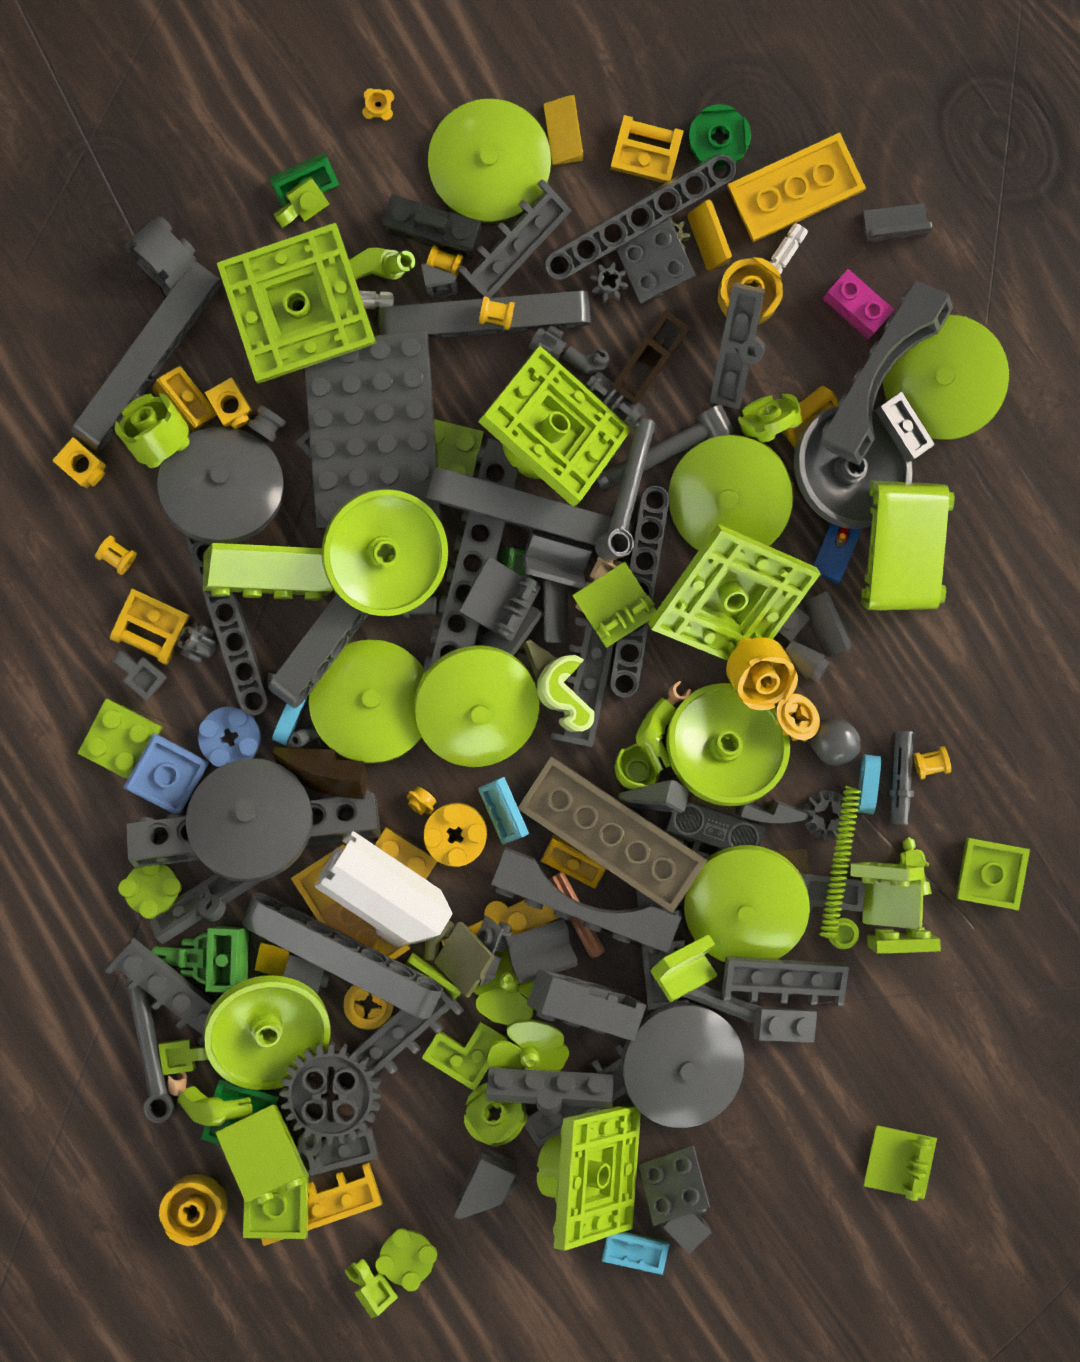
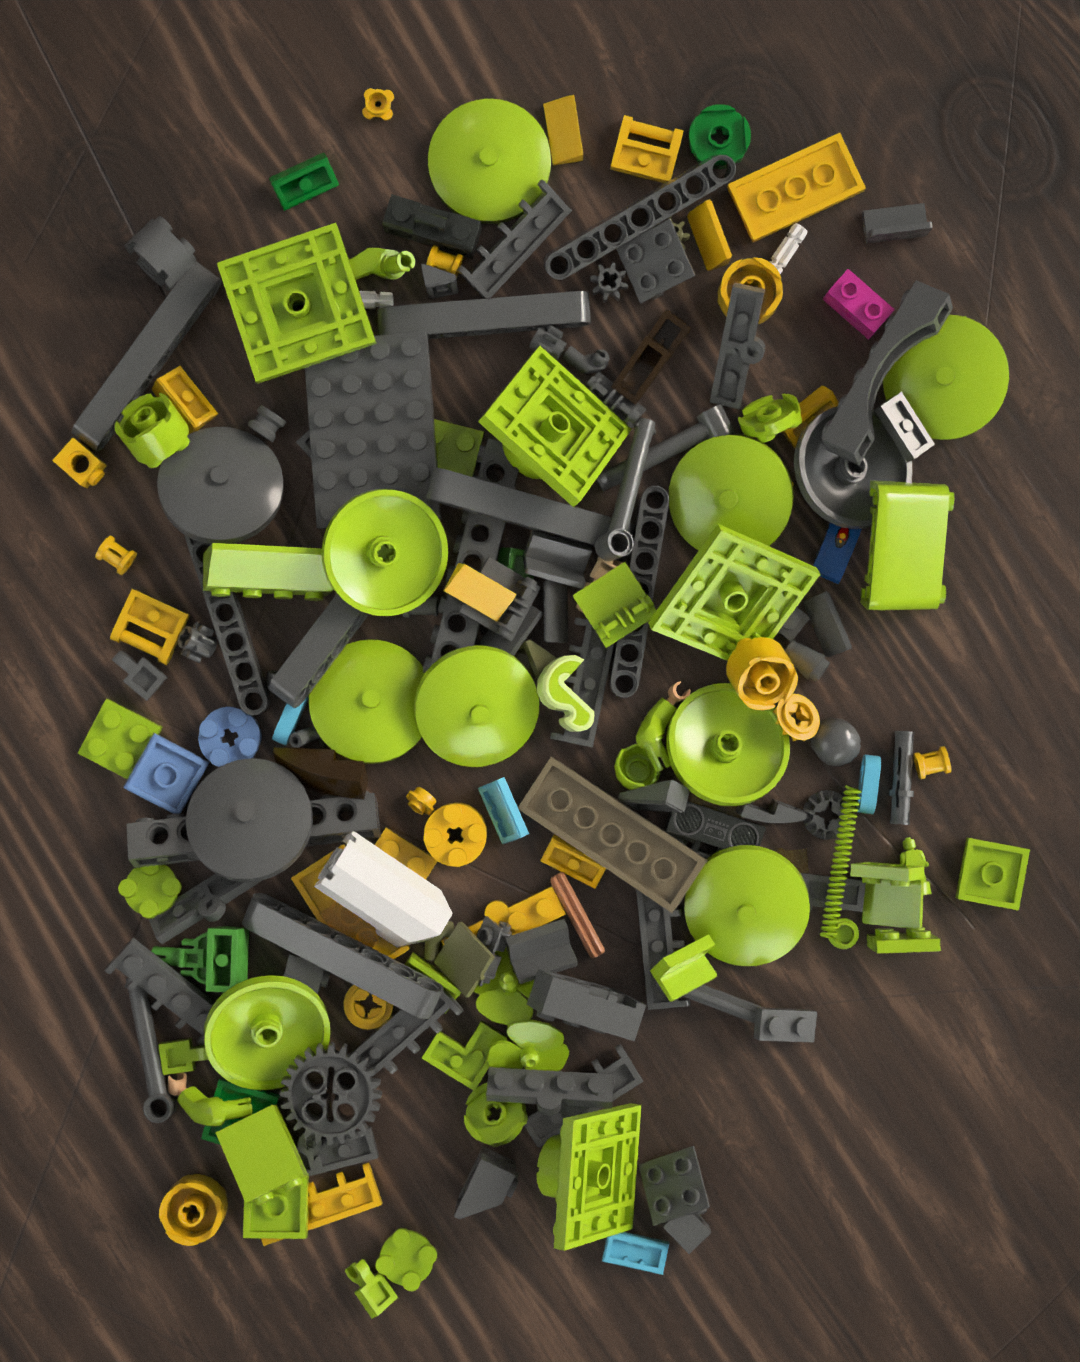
yellow brick [205,377,254,430] -> none
yellow slope [255,940,292,976] -> none
lime plate [274,177,330,228] -> none
yellow bush [479,296,515,330] -> none
dark grey arch [491,847,681,955] -> none
dark grey dish [621,1003,744,1128] -> none
dark grey hinge [721,957,849,1007] -> none
lime hinge [863,1125,937,1201] -> none
none -> yellow slope [443,563,516,621]

